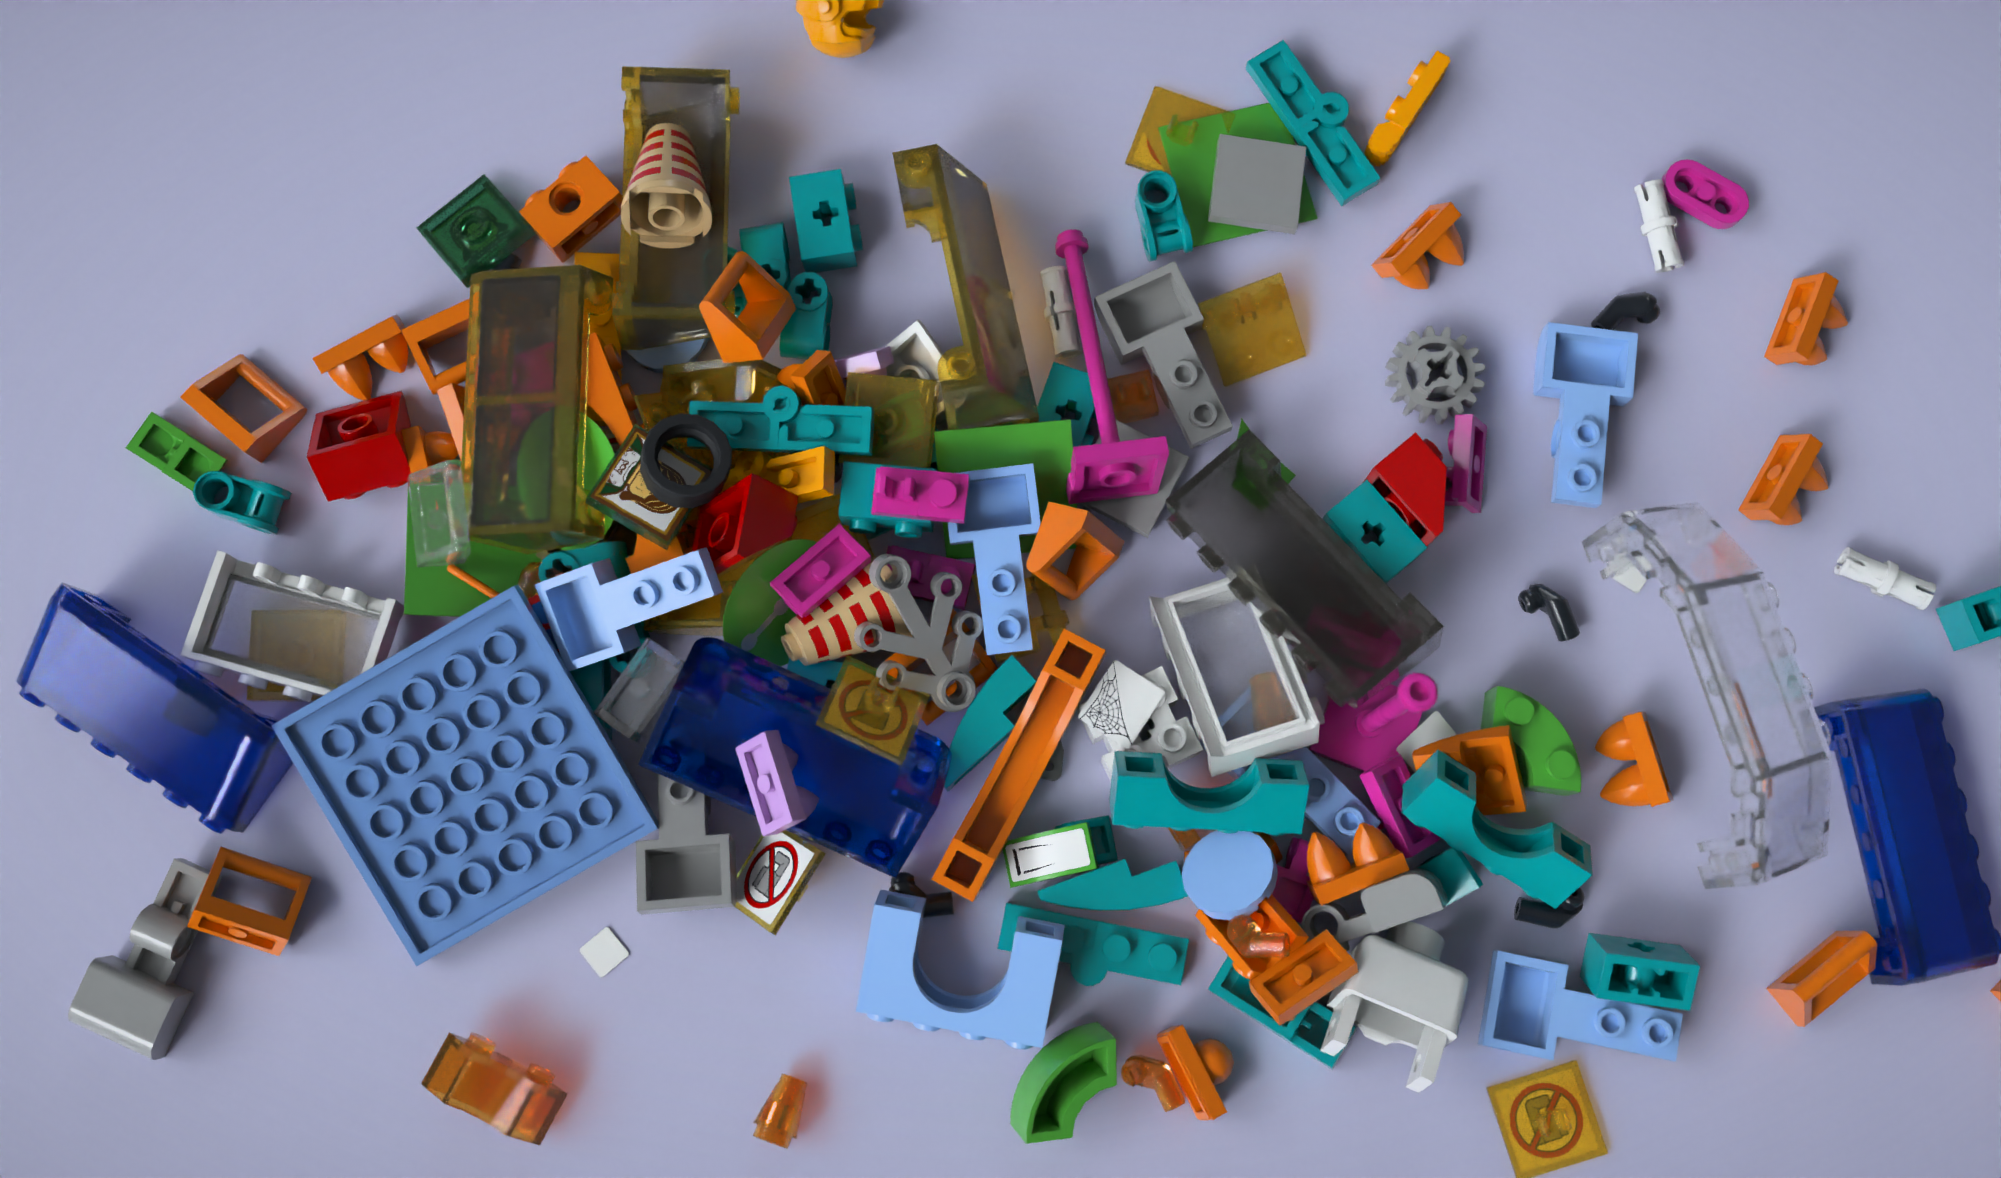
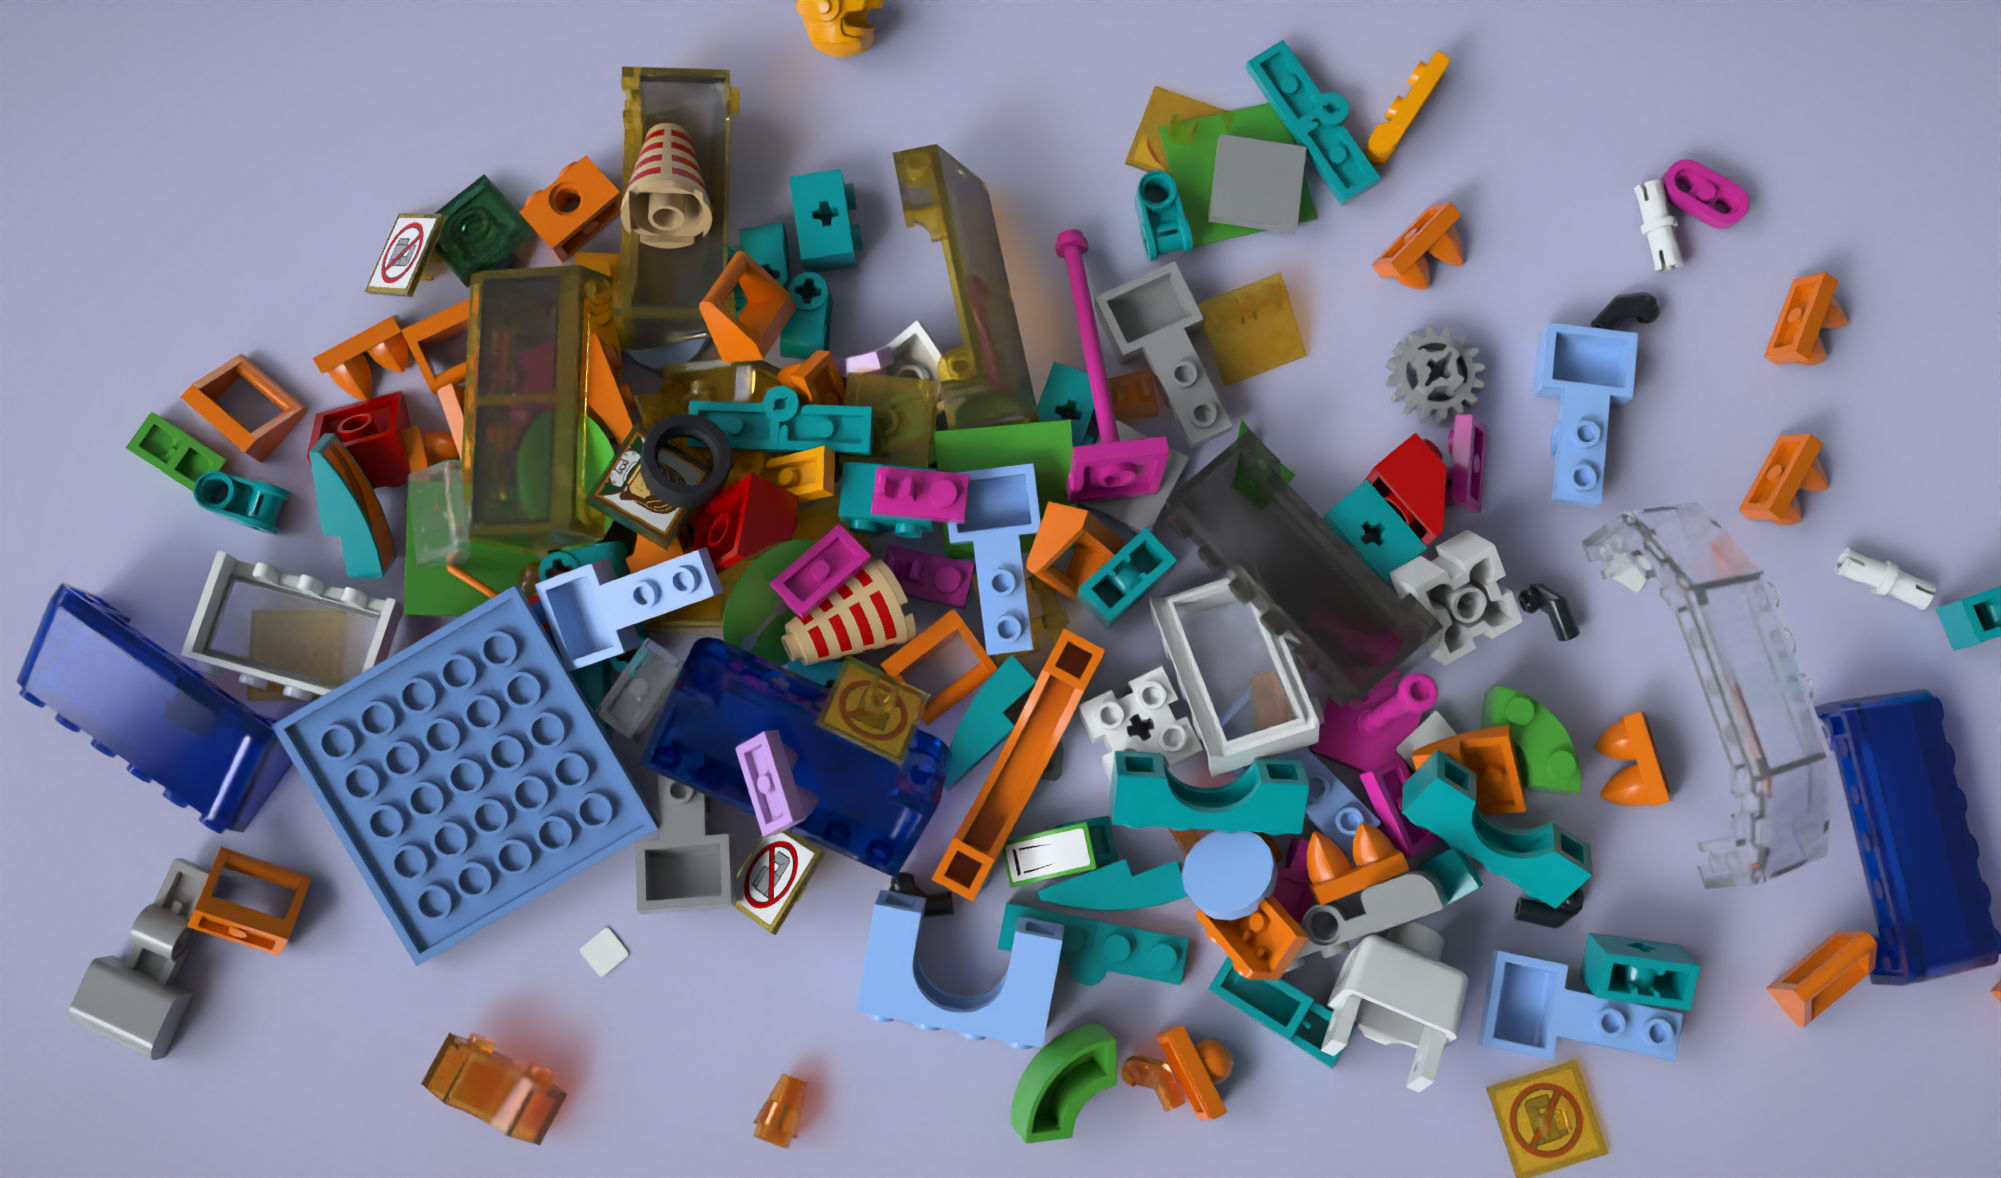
light grey plant [854,554,983,712] -> none
white pin [1040,266,1083,359] -> none
white sticker [1078,660,1165,749] -> none
clear orange arm [1227,915,1290,958] -> none
orange tile [1249,929,1358,1026] -> none
none -> teal slope [309,433,396,578]
none -> piece [365,213,447,297]
none -> teal brick [1077,527,1177,630]
none -> white brick [1389,530,1523,666]

